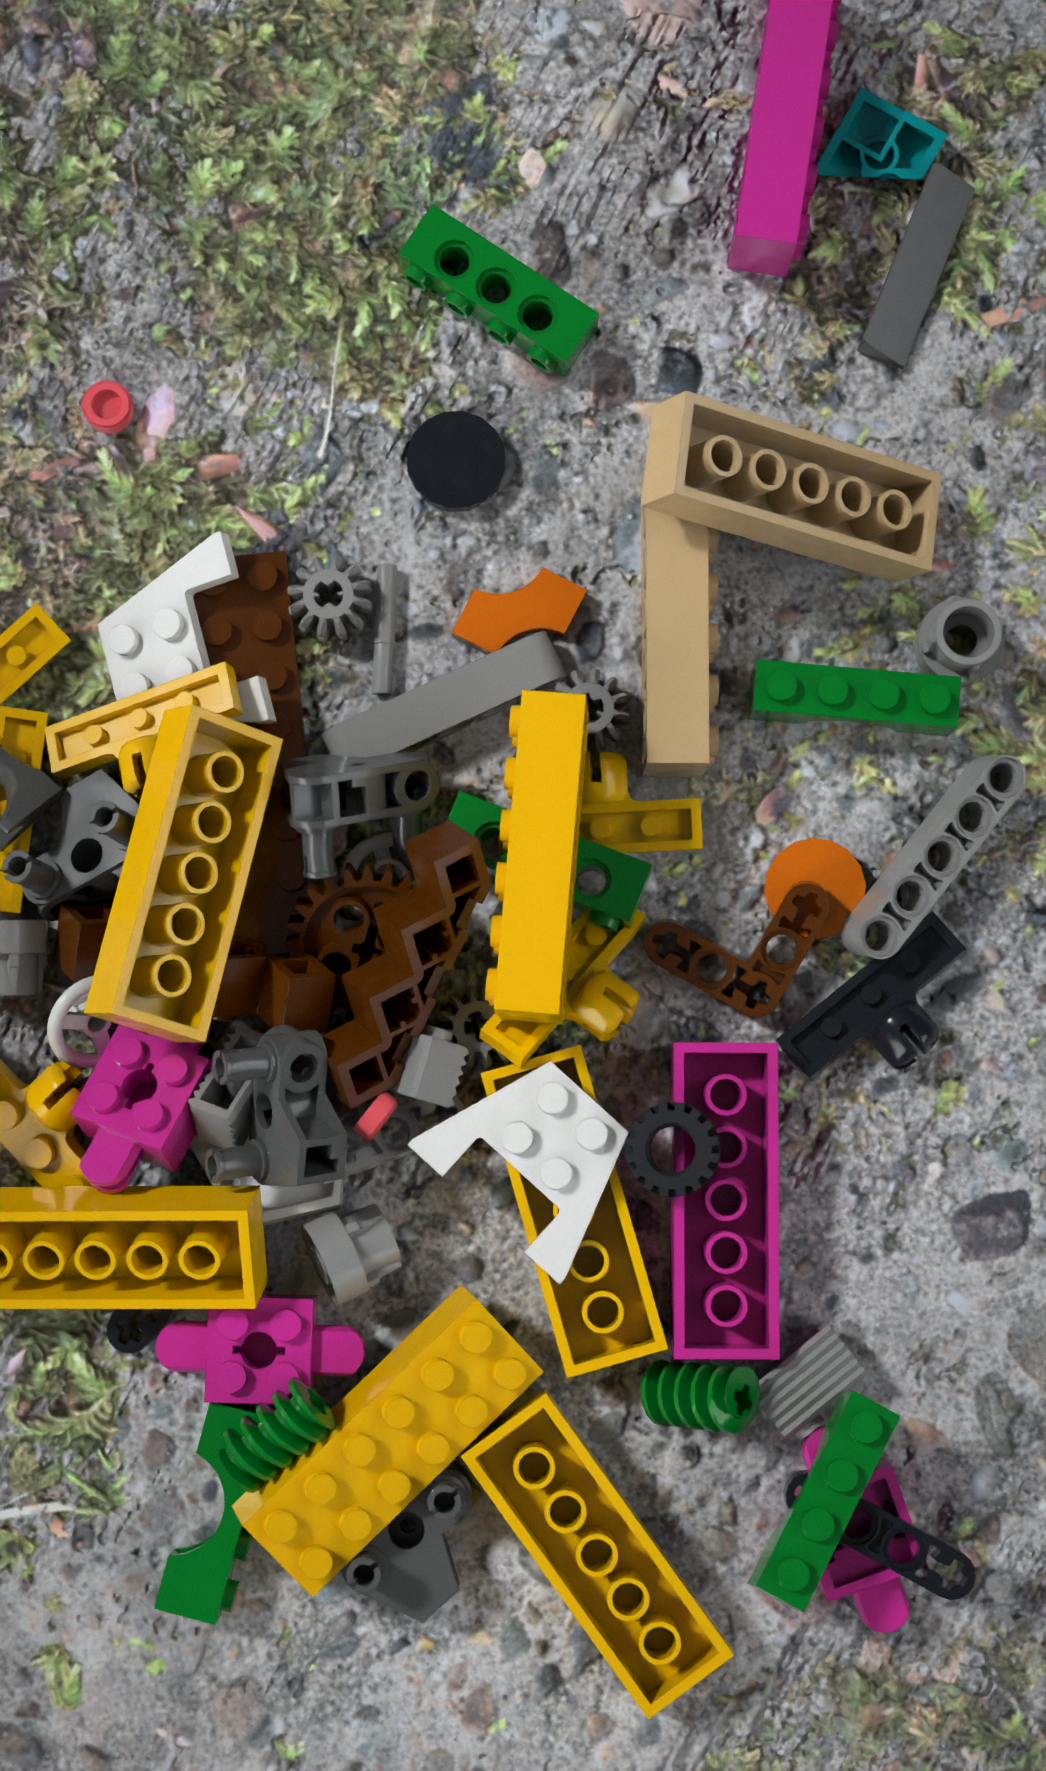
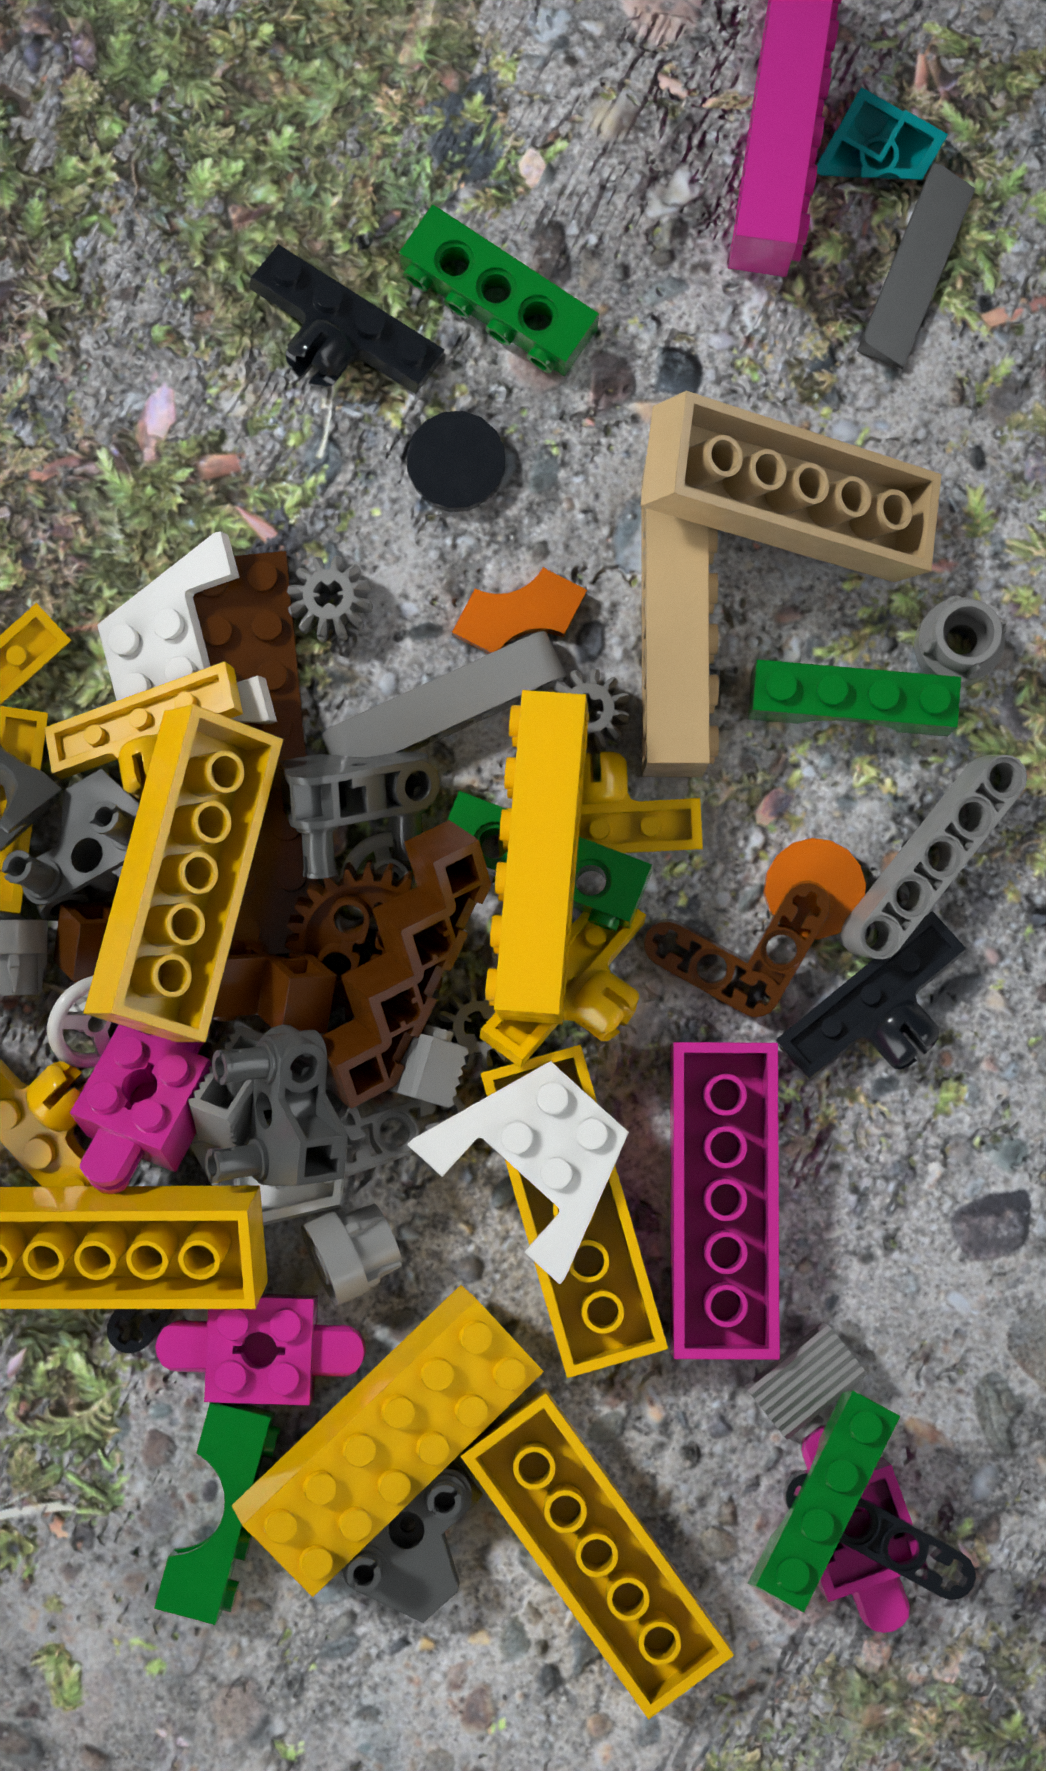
coral tile [82,380,134,434] -> none
green piece [219,1377,336,1493] -> none
coral tile [352,1091,399,1142] -> none
light grey piece [372,563,397,696] -> none
black tyre [625,1102,720,1197] -> none
green piece [640,1359,760,1434] -> none
none -> black plate [249,244,445,394]

